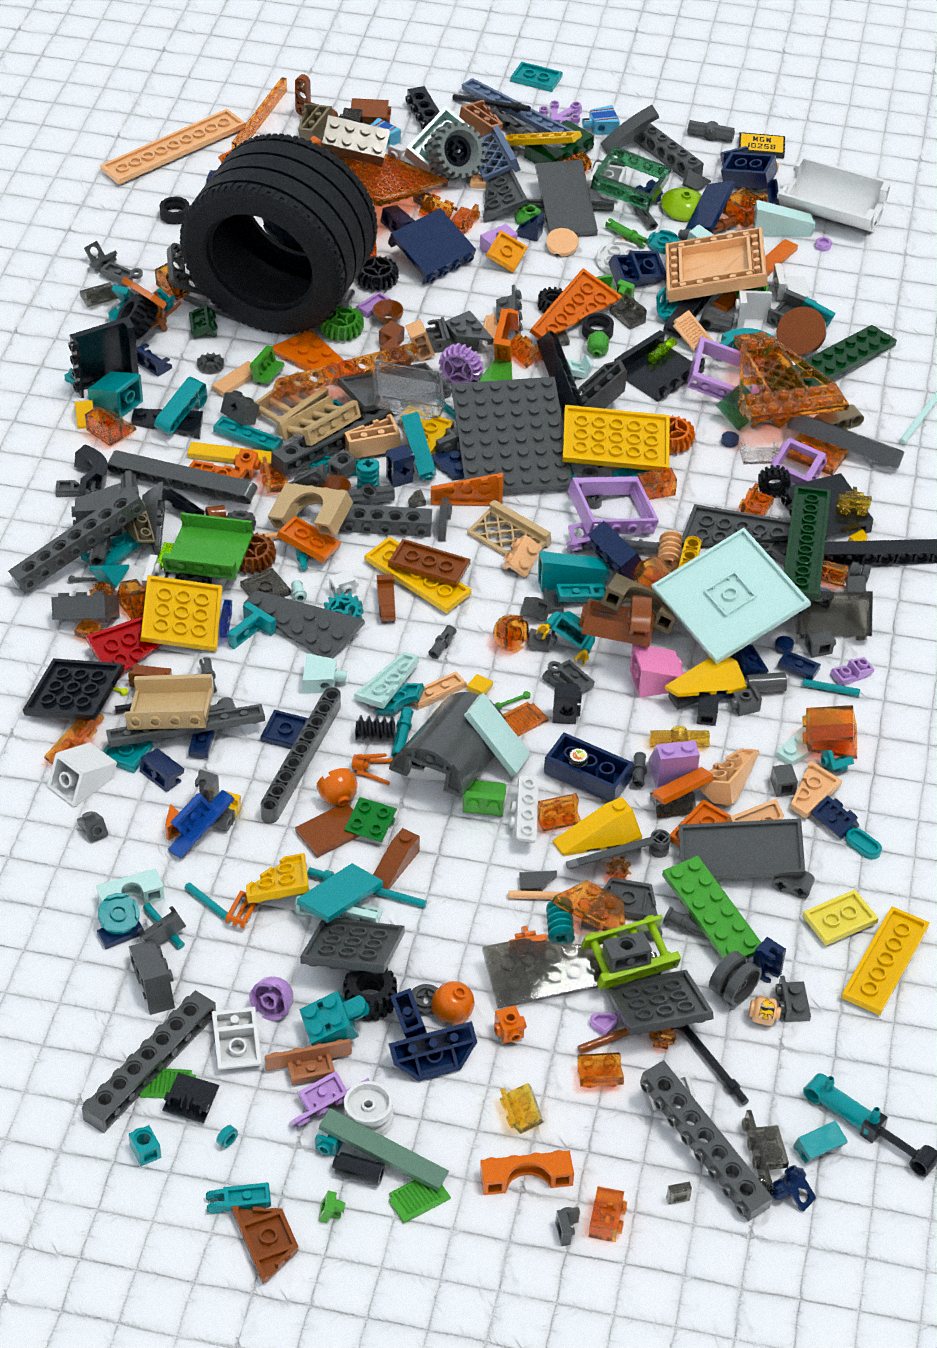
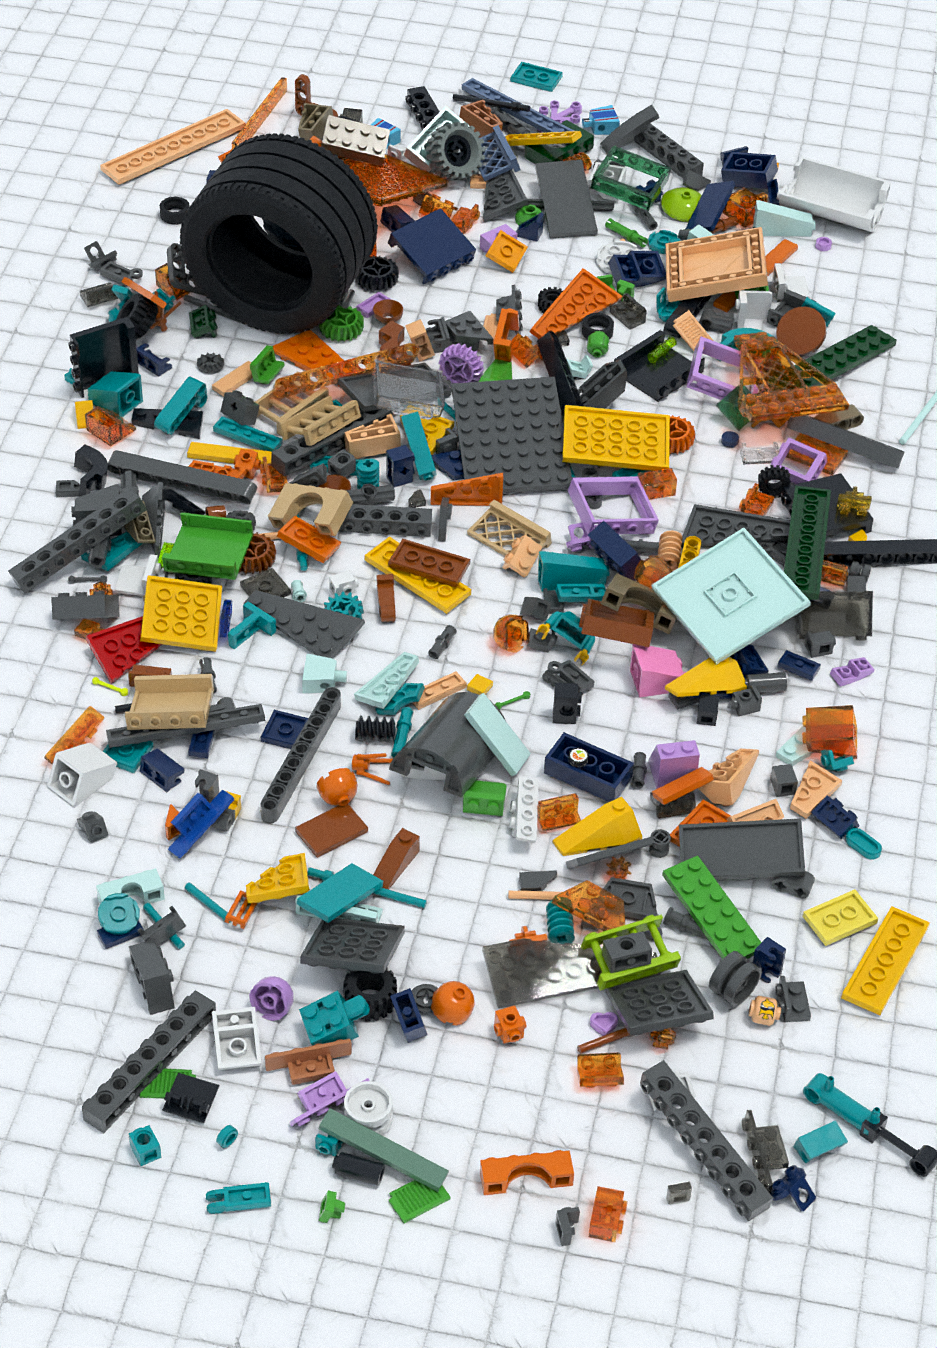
black plate [23,658,124,721] -> none
teal slope [89,564,129,588] -> none
clear orange slope [117,579,146,620] -> none
dark orange wing [232,1206,299,1284] -> none
green hinge [344,797,397,842] -> none
dark orange panel [350,98,391,123] -> none
dark blue wedge [388,1021,477,1081] -> none
clear yellow bracket [500,1083,544,1134] -> none
clear orange window [503,702,549,737] -> none
light nougat tile [546,228,579,257] -> none
dark orange arch [627,595,652,638] -> none
clear yellow piece [649,726,710,747] -> none
black bar [679,1024,749,1105] -> none
dark grey piece [687,120,735,142] -> none
tile [738,132,785,158] -> none
dark blue tile [775,636,794,654] -> none
teal bar [802,678,860,696] -> none

